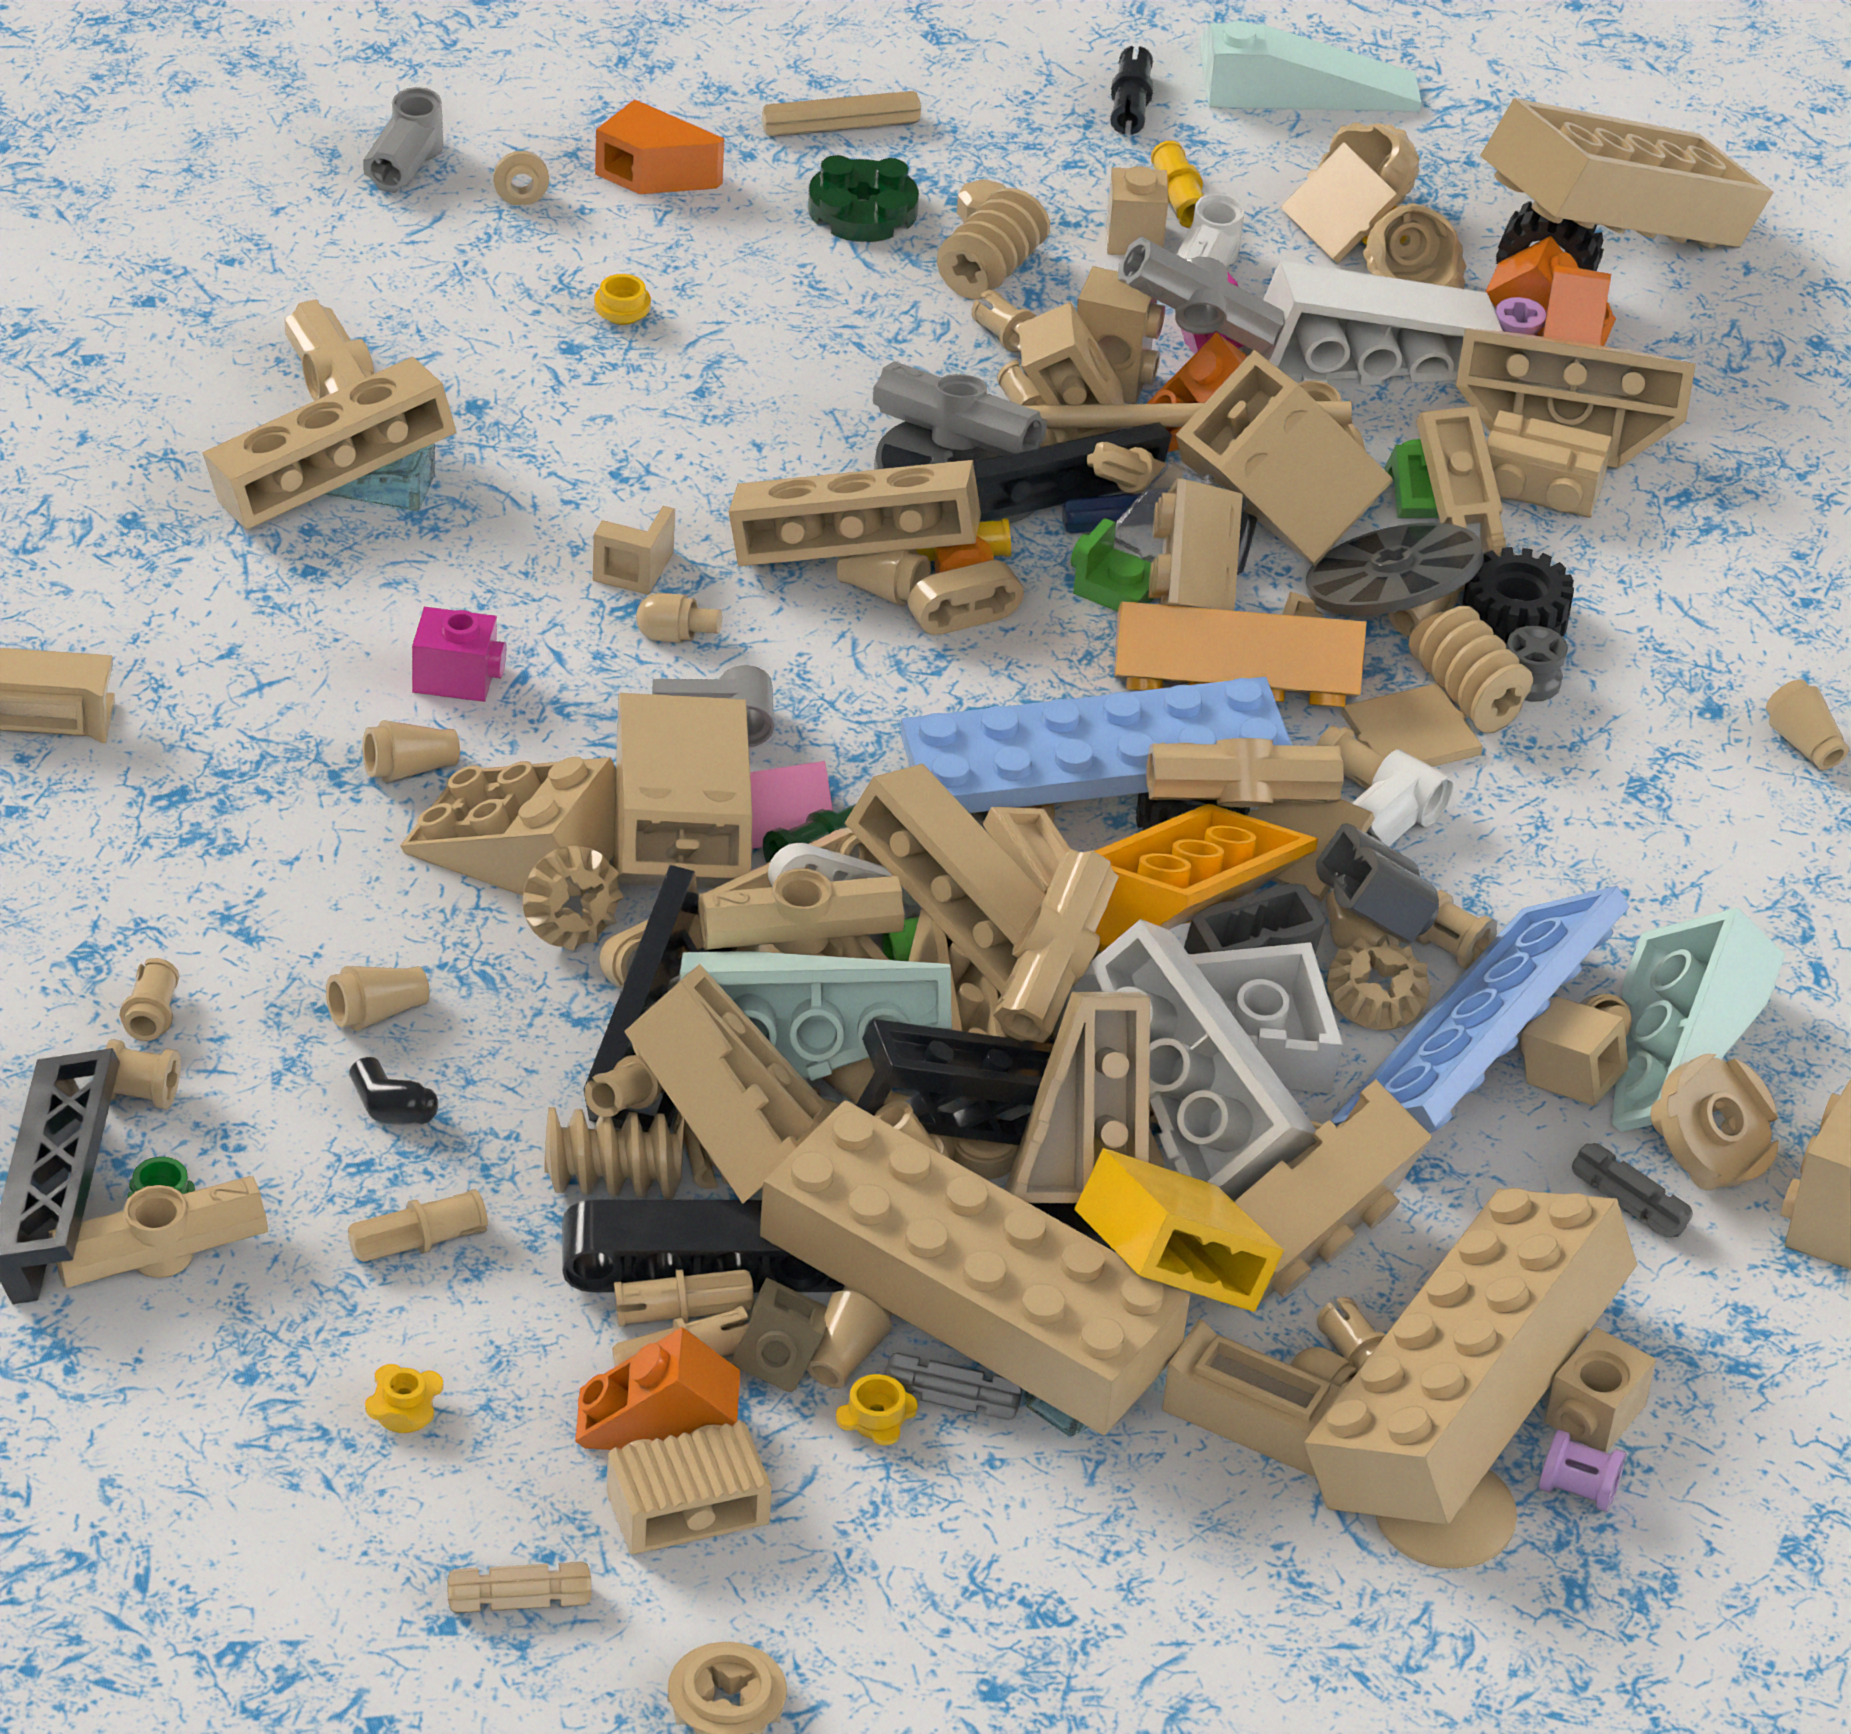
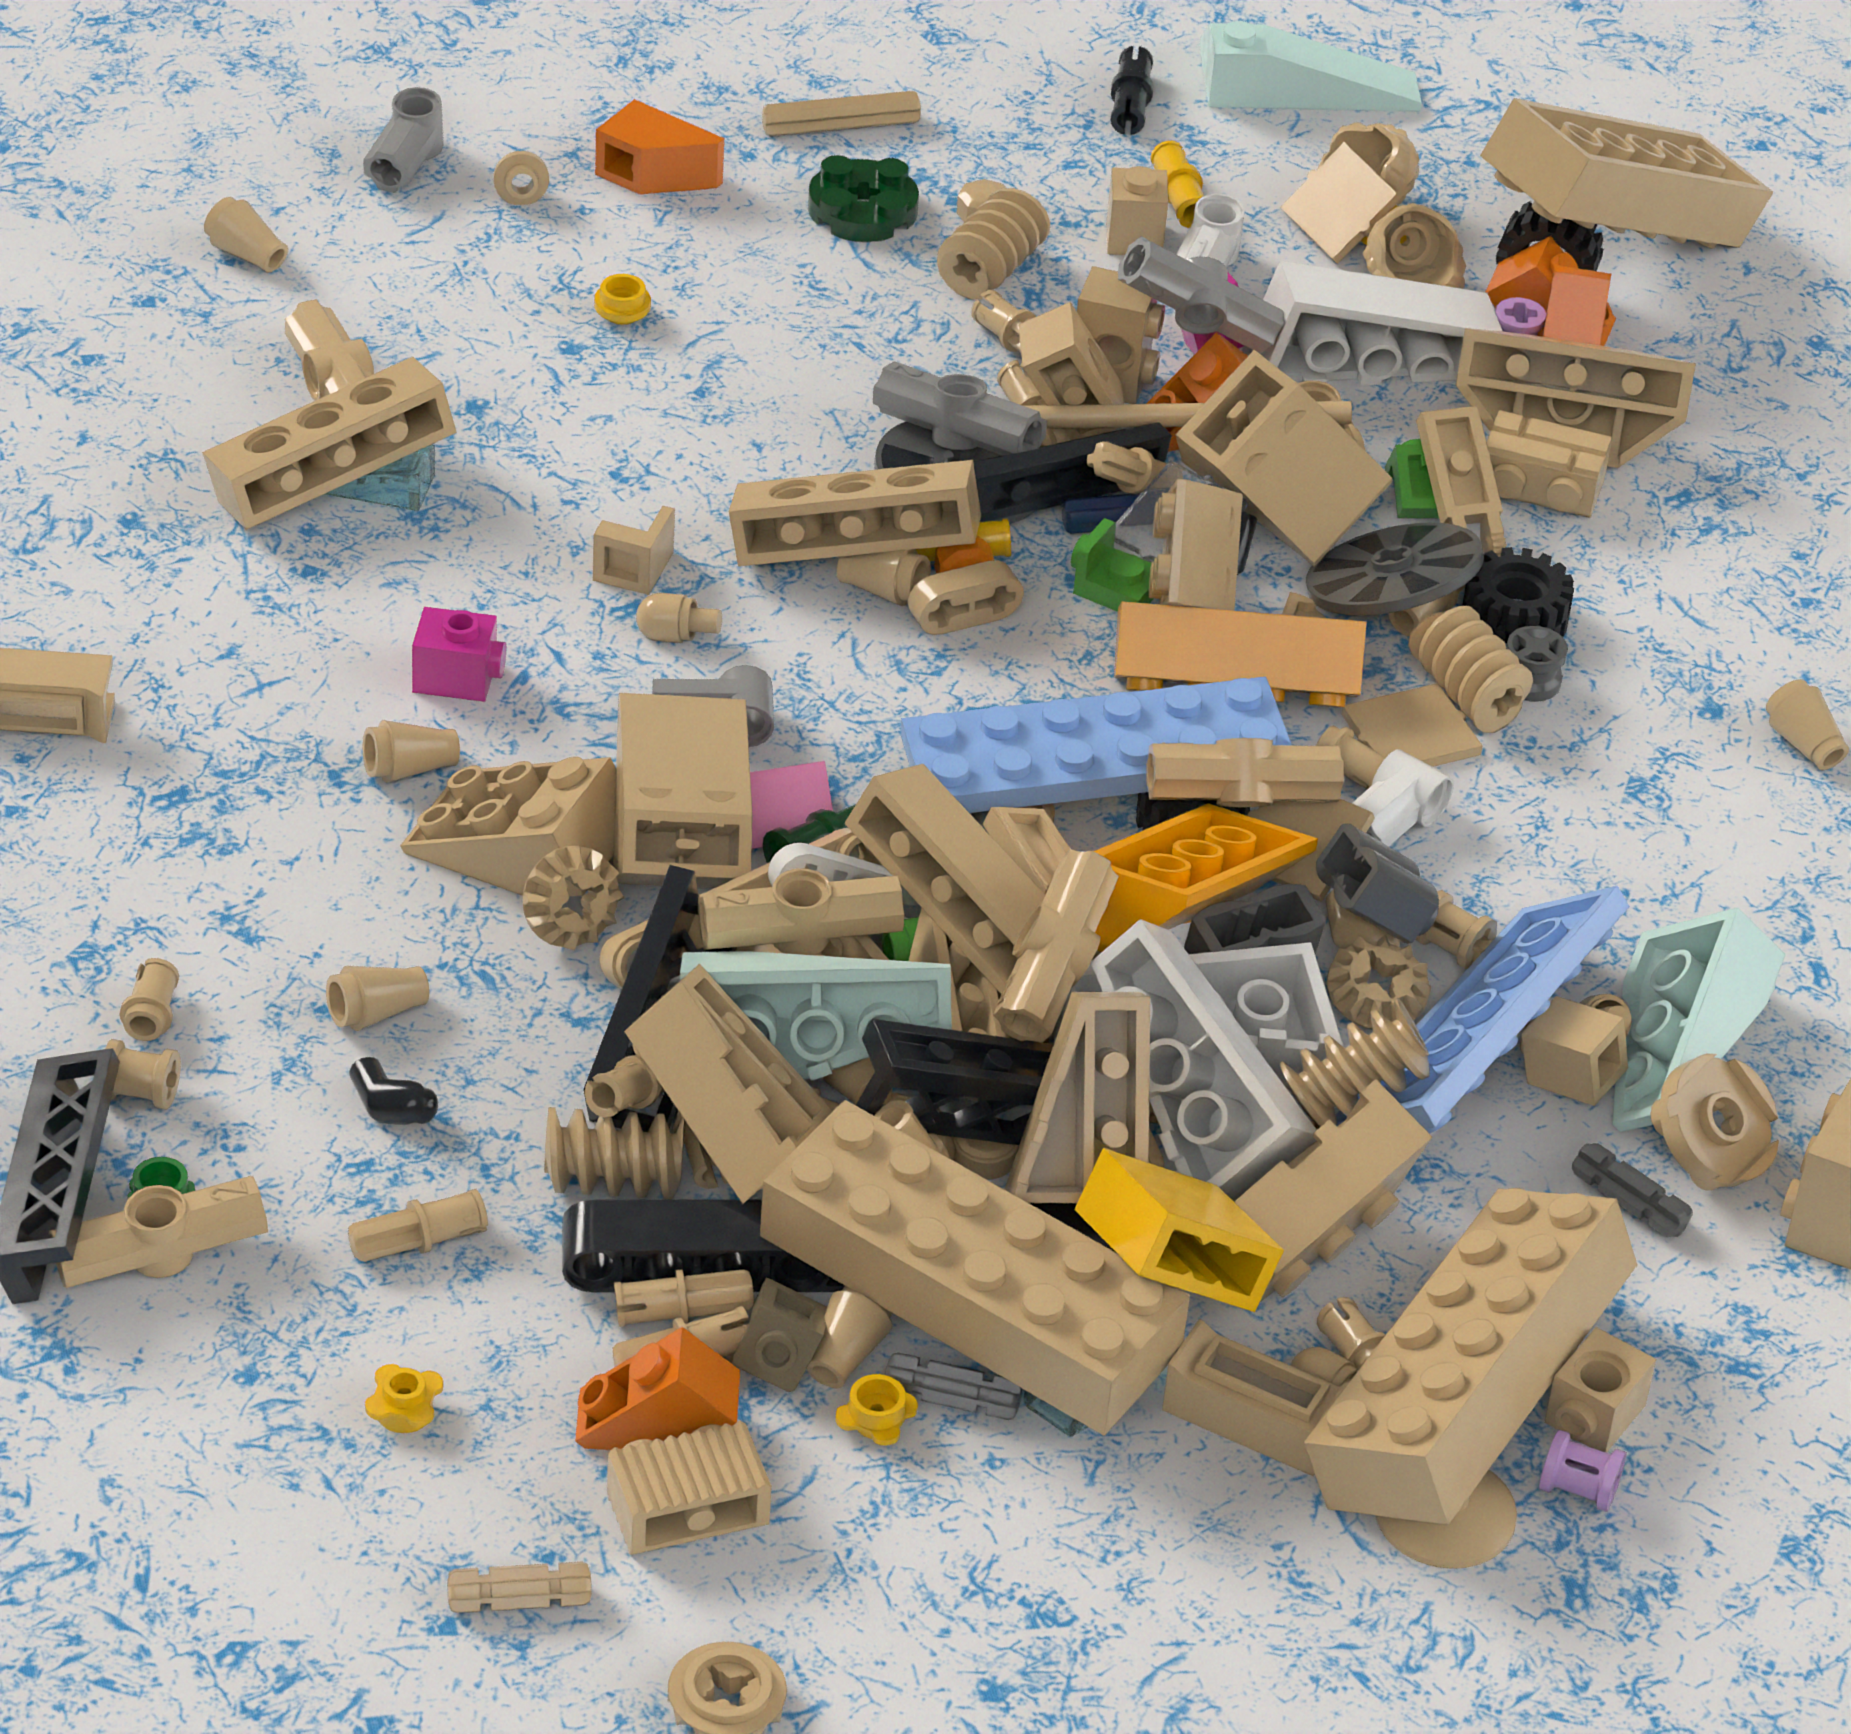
none -> tan cone [204,197,288,273]
none -> tan piece [1280,998,1430,1127]

